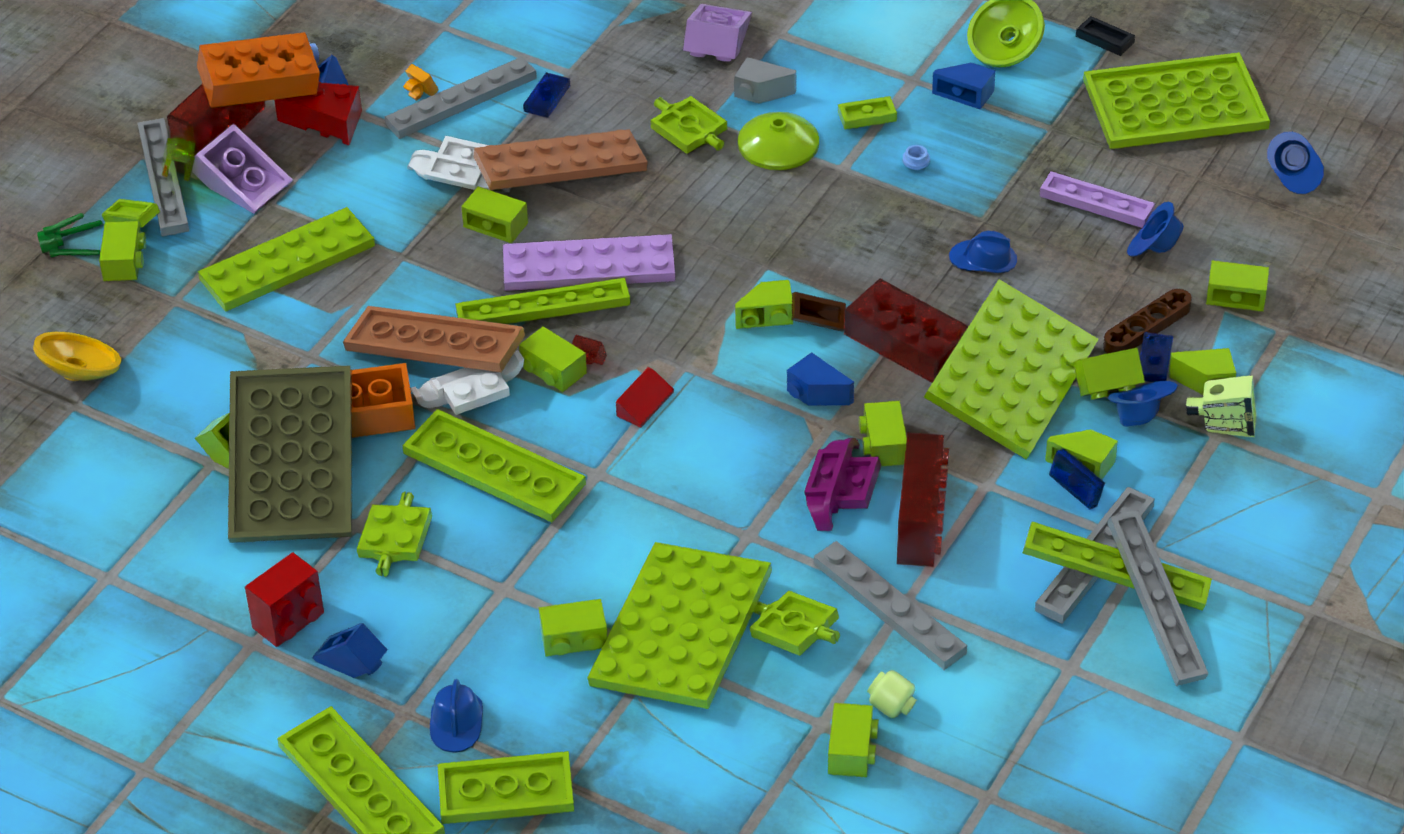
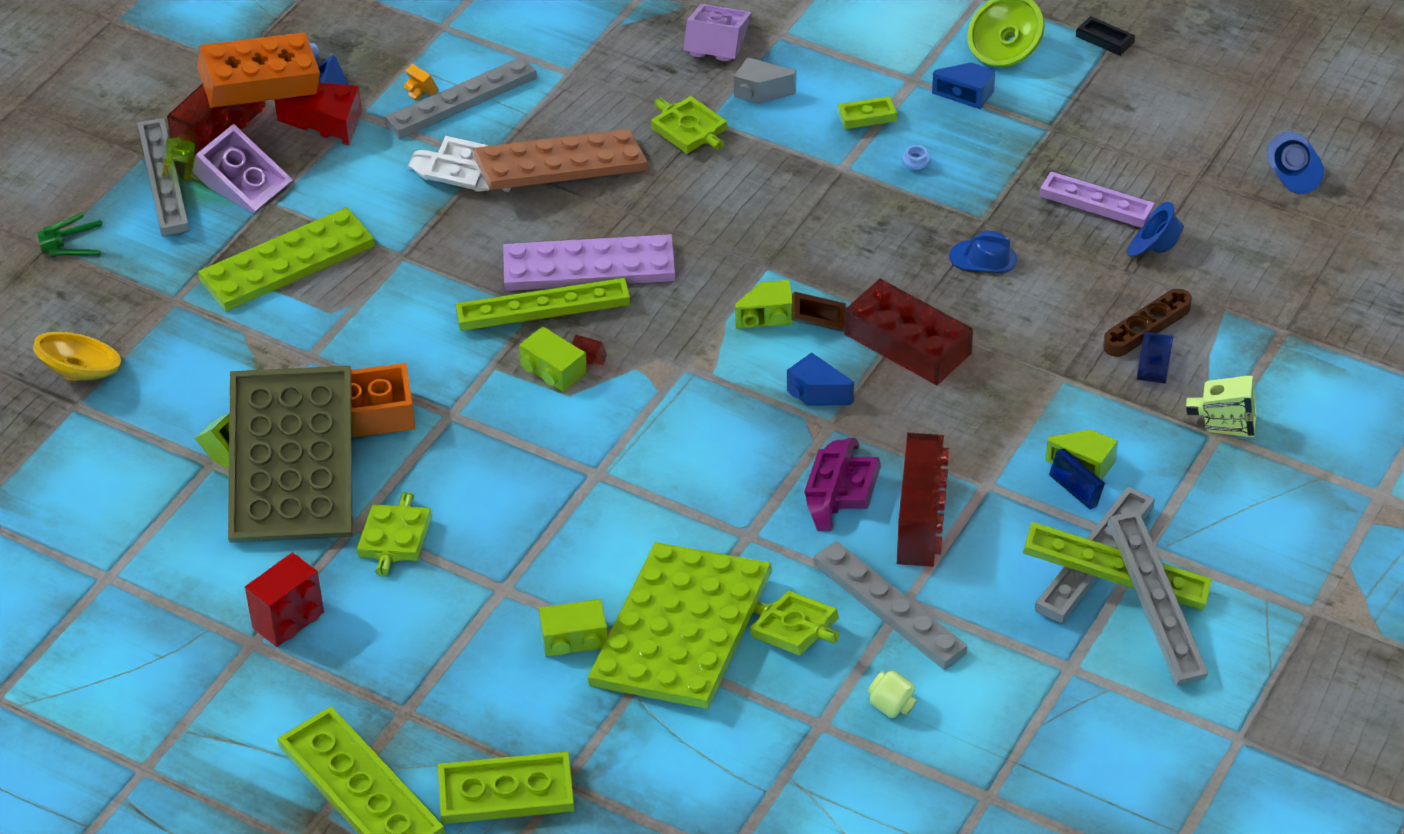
lime brick [99,221,146,281] -> none
lime tile [102,199,161,227] -> none
blue slope [312,623,388,678] -> none
nougat plate [343,306,525,372] -> none
lime plate [402,409,586,523] -> none
white plate [410,350,524,415] -> none
blue piece [430,679,483,752] -> none
lime brick [461,186,528,244] -> none
clear blue plate [523,72,570,118] -> none
red slope [616,367,674,427] -> none
lime dish [738,112,819,170] -> none
lime brick [828,703,879,777] -> none
lime brick [859,401,908,466] -> none
lime plate [924,279,1099,460] -> none
lime brick [1073,348,1145,400] -> none
lime plate [1083,52,1270,149] -> none
blue piece [1108,381,1178,427] -> none
lime slope [1168,348,1236,395] -> none
lime brick [1206,260,1269,312] -> none

